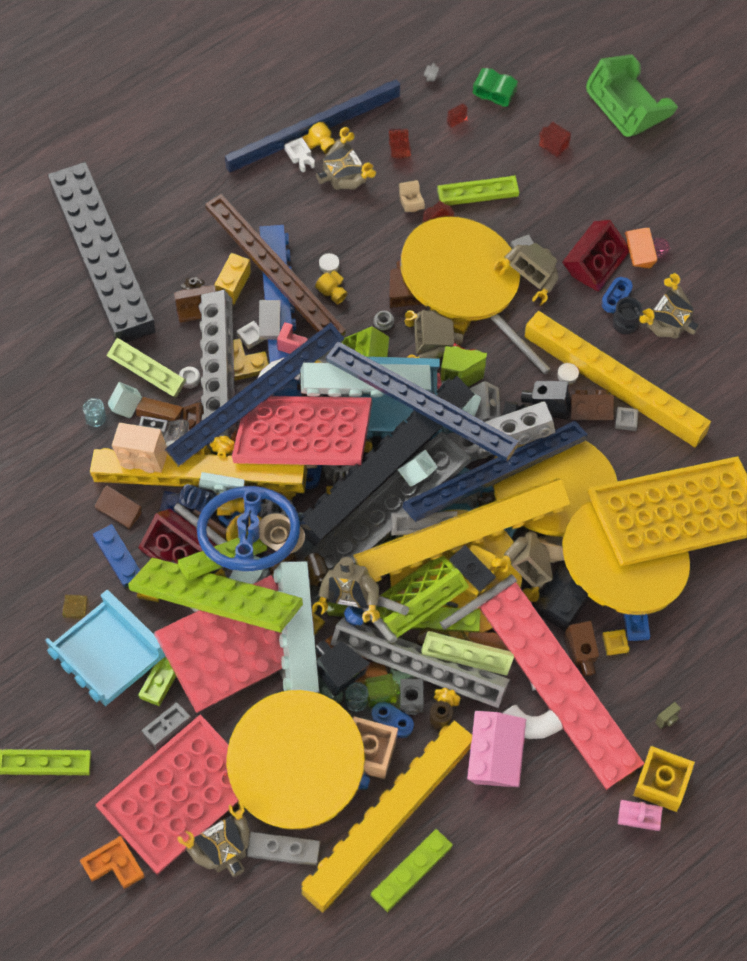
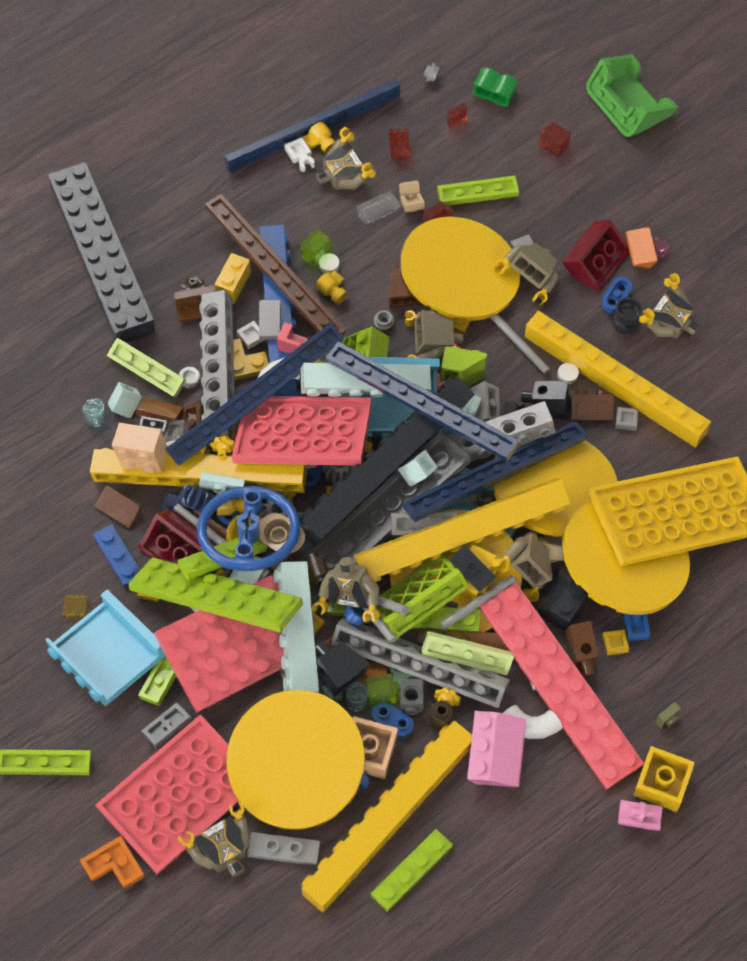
none -> clear neon green brick [301,229,332,266]
none -> clear tile [356,190,400,225]

